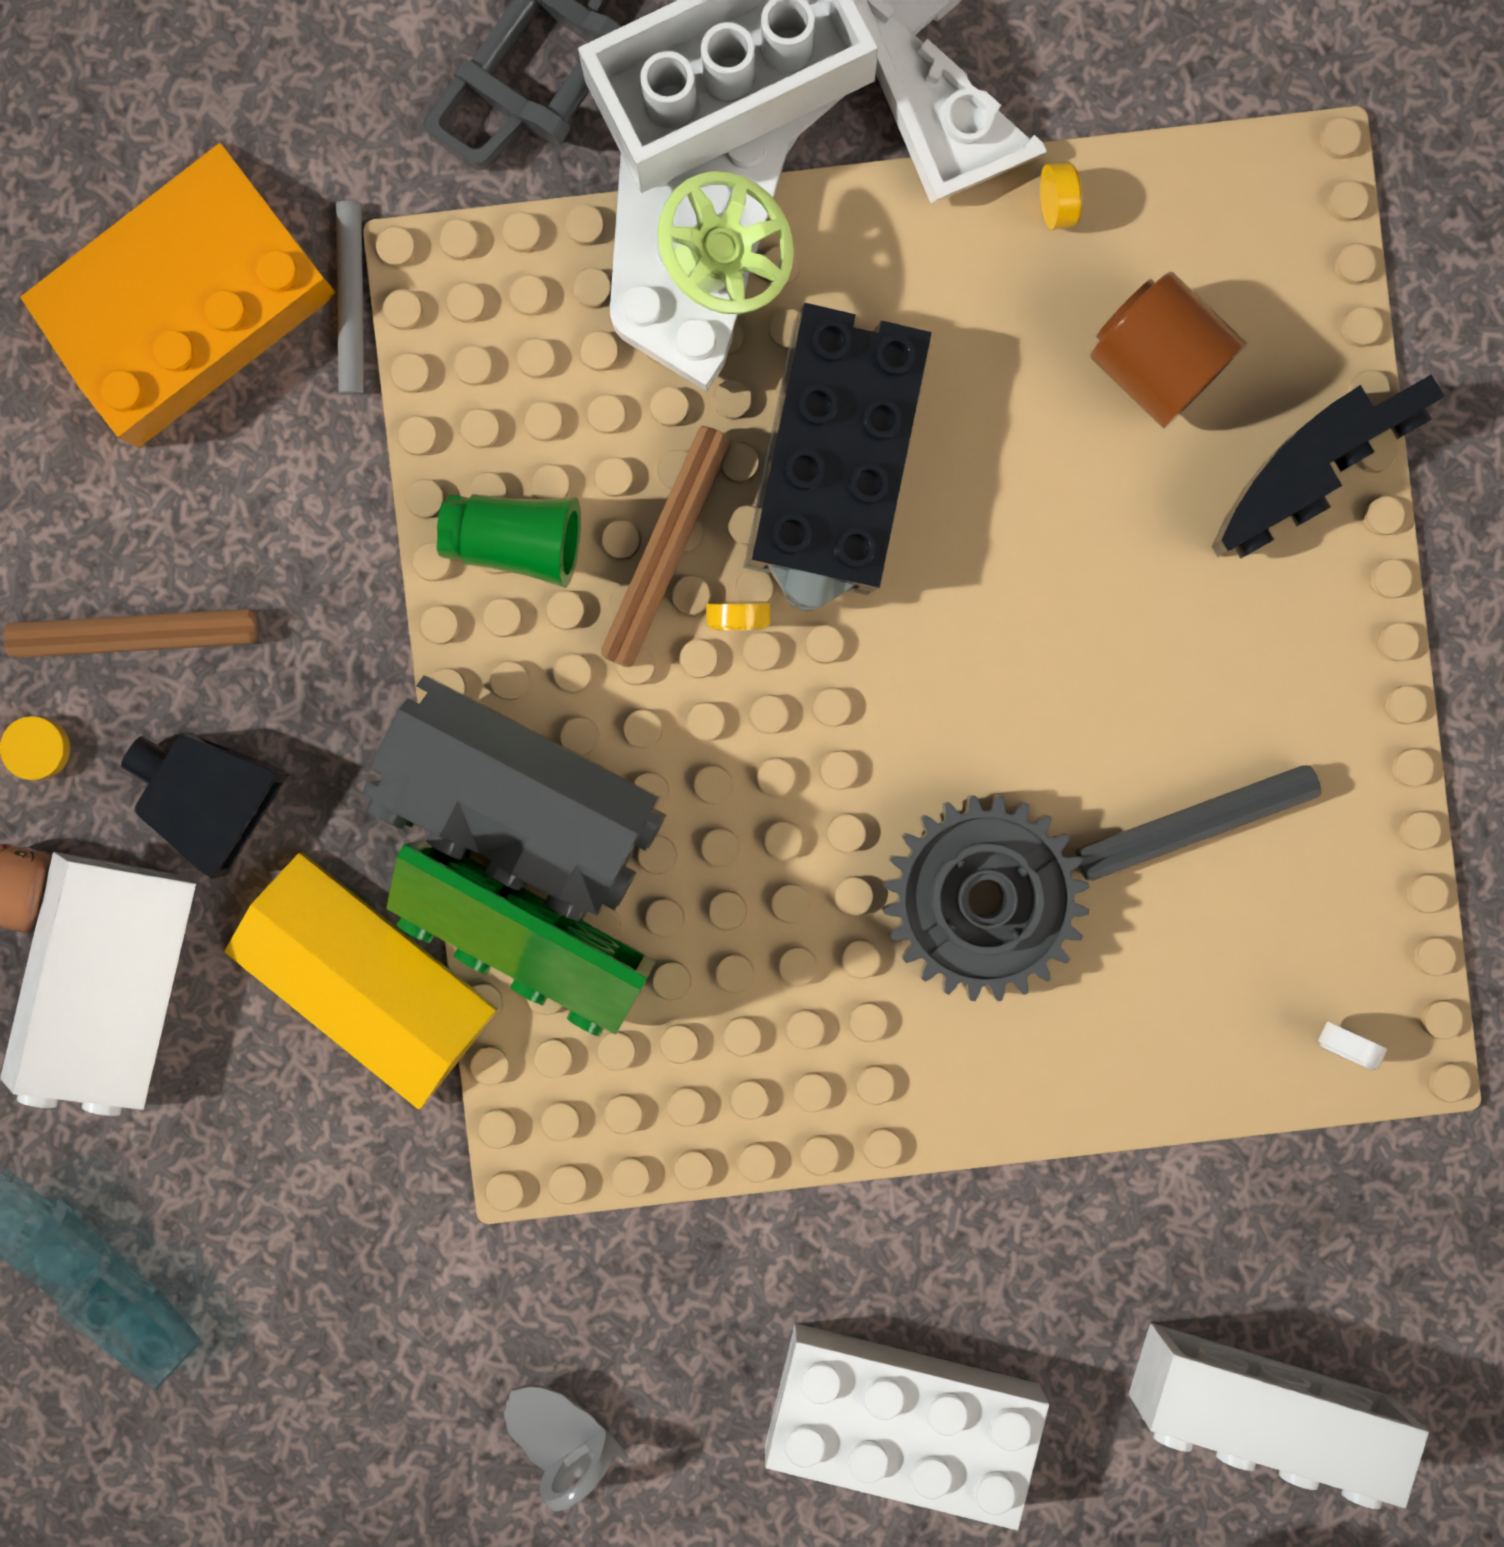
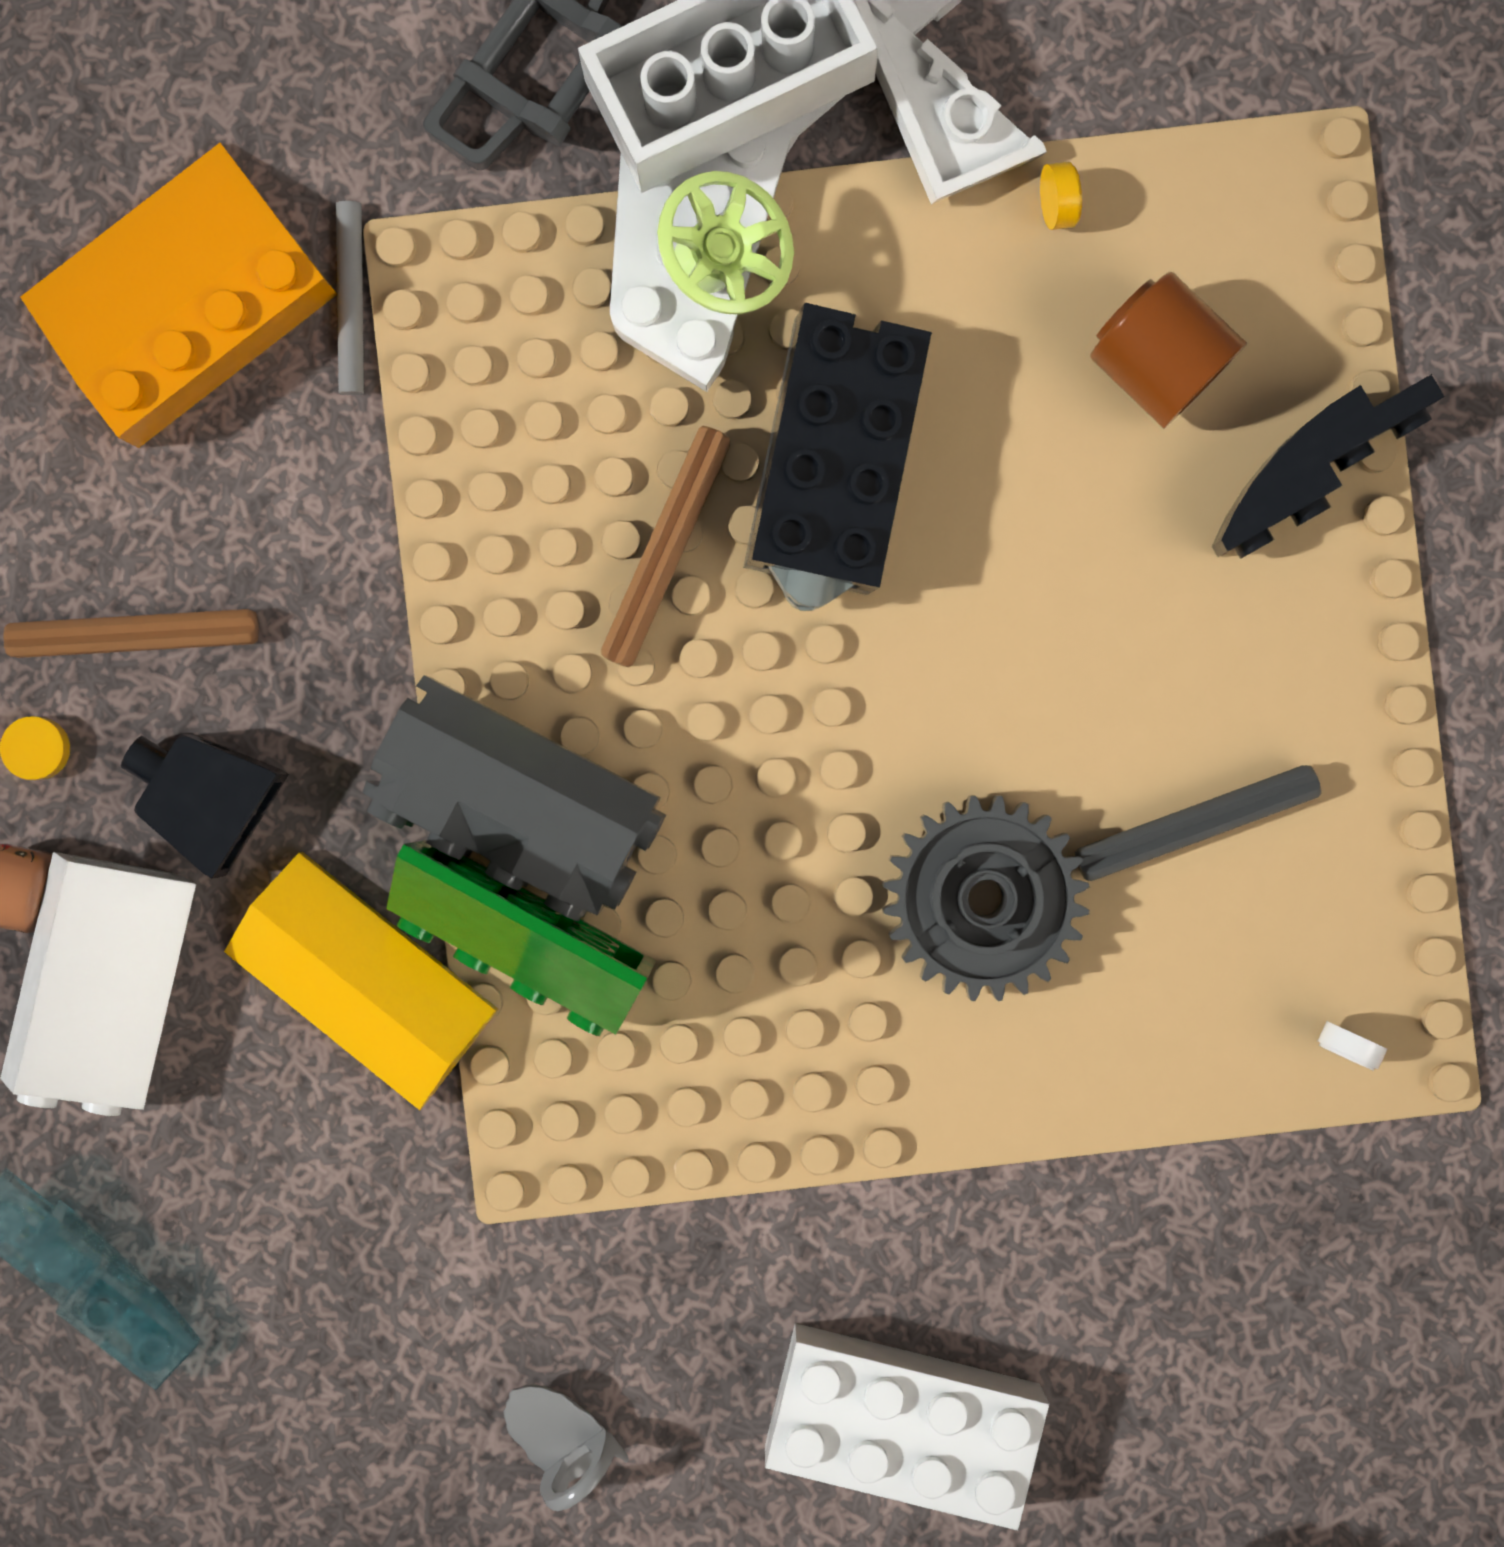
green plant [437,494,581,588] -> none
yellow tile [706,601,771,630] -> none
white brick [1128,1322,1429,1509] -> none

